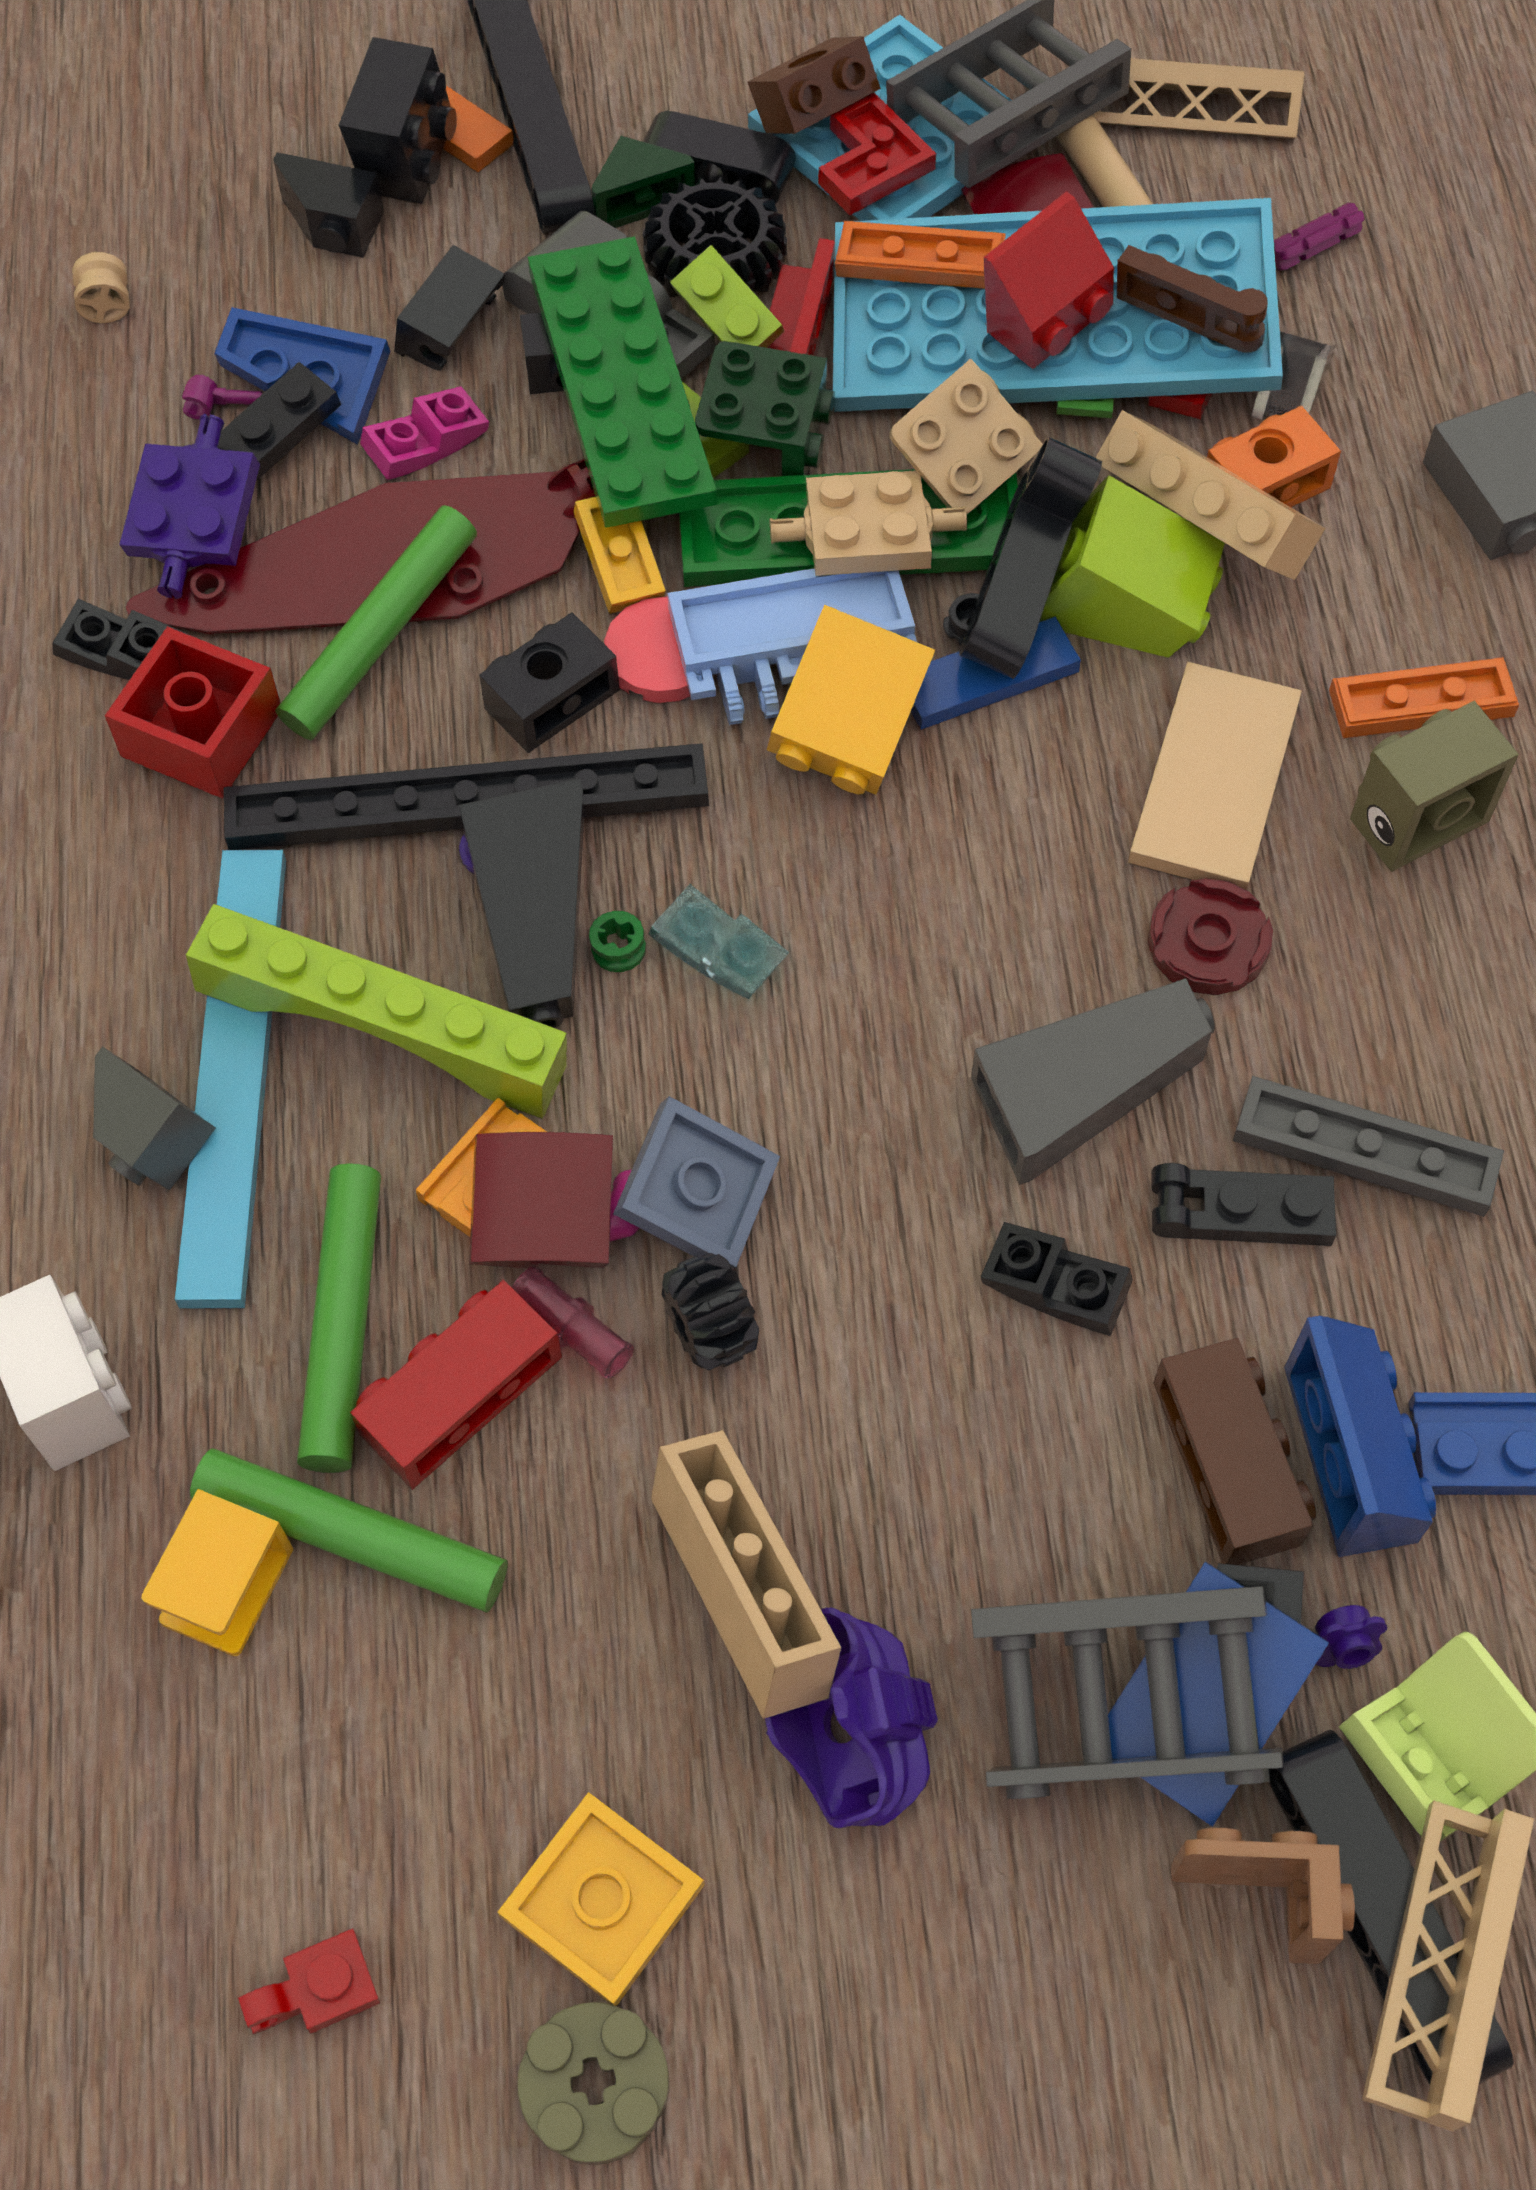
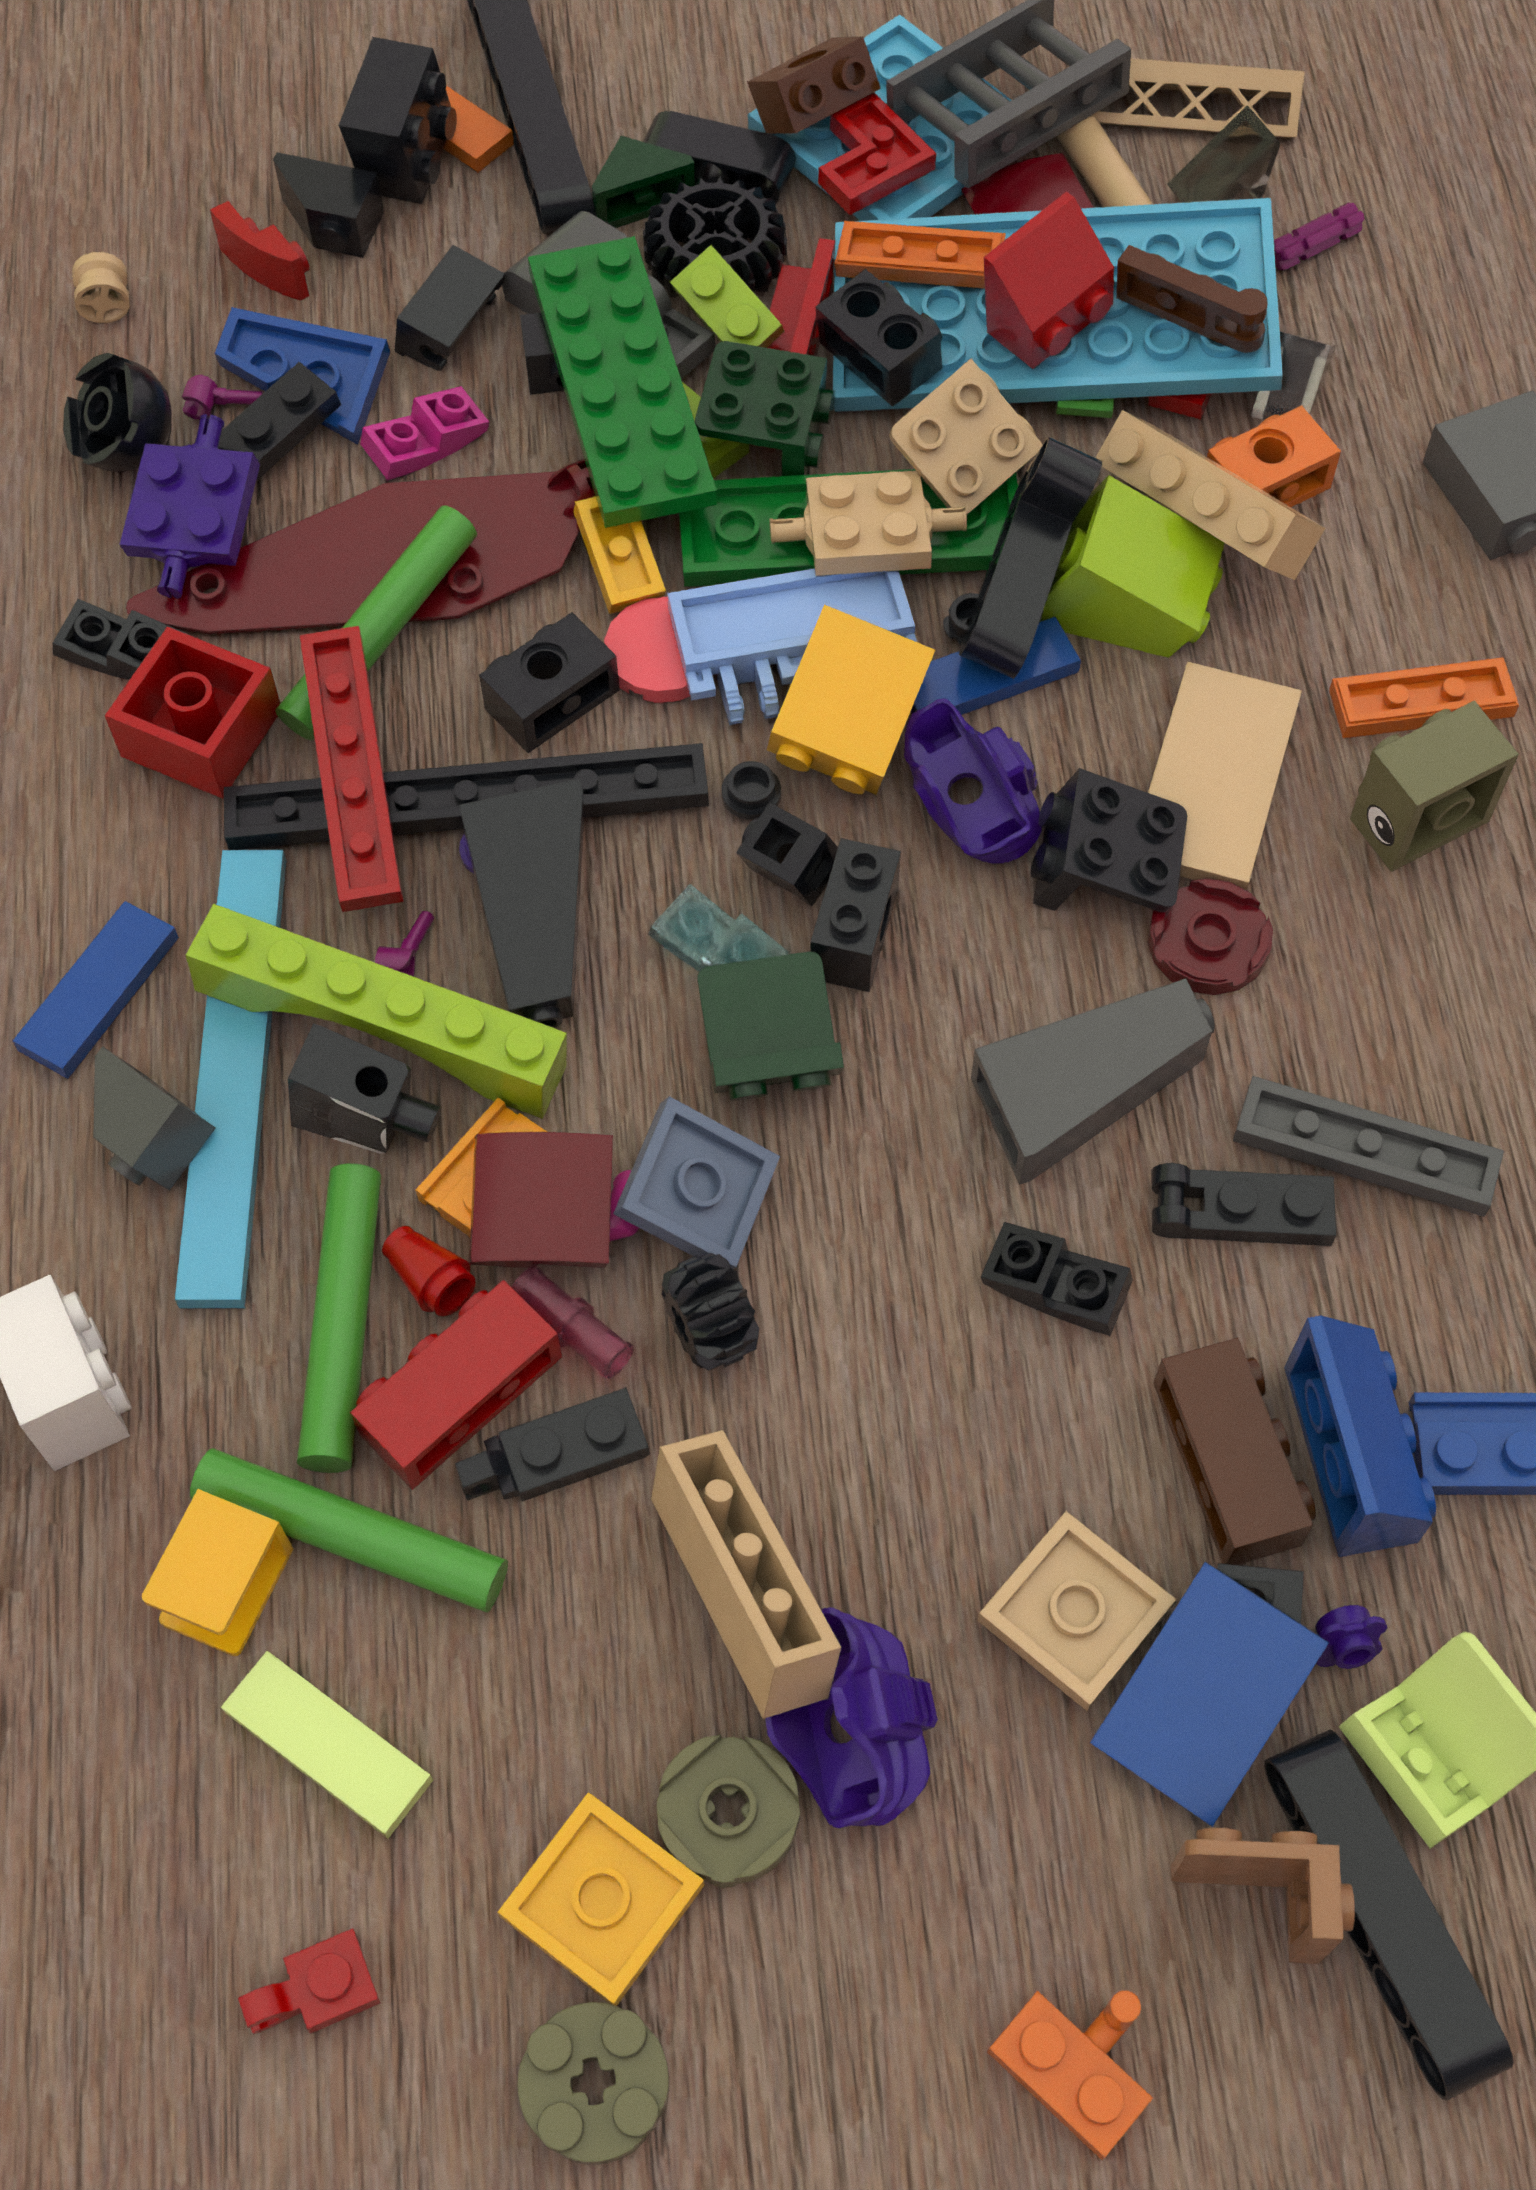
green bush [589,911,646,972] -> none
dark grey fence [971,1586,1284,1799] -> none
tan fence [1362,1800,1534,2132] -> none
none -> blue tile [12,901,179,1079]
none -> black cylinder [63,352,172,473]
none -> red slope [210,201,310,301]
none -> yellowish green tile [221,1651,433,1839]
none -> black torso [288,1023,442,1154]
none -> red plate [299,626,404,912]
none -> magenta hand [375,911,434,977]
none -> red cone [382,1226,476,1317]
none -> black hinge [455,1388,650,1502]
none -> olive plate [656,1735,800,1888]
none -> dark green bracket [697,951,844,1101]
none -> black plate [722,761,781,820]
none -> black brick [736,802,838,906]
none -> black brick [810,838,901,992]
none -> black brick [815,269,942,407]
none -> dark purple piece [903,698,1042,864]
none -> tan plate [977,1511,1176,1711]
none -> orange plate [987,1990,1153,2160]
none -> black bracket [1030,768,1187,912]
none -> clear smoke slope [1167,105,1281,203]

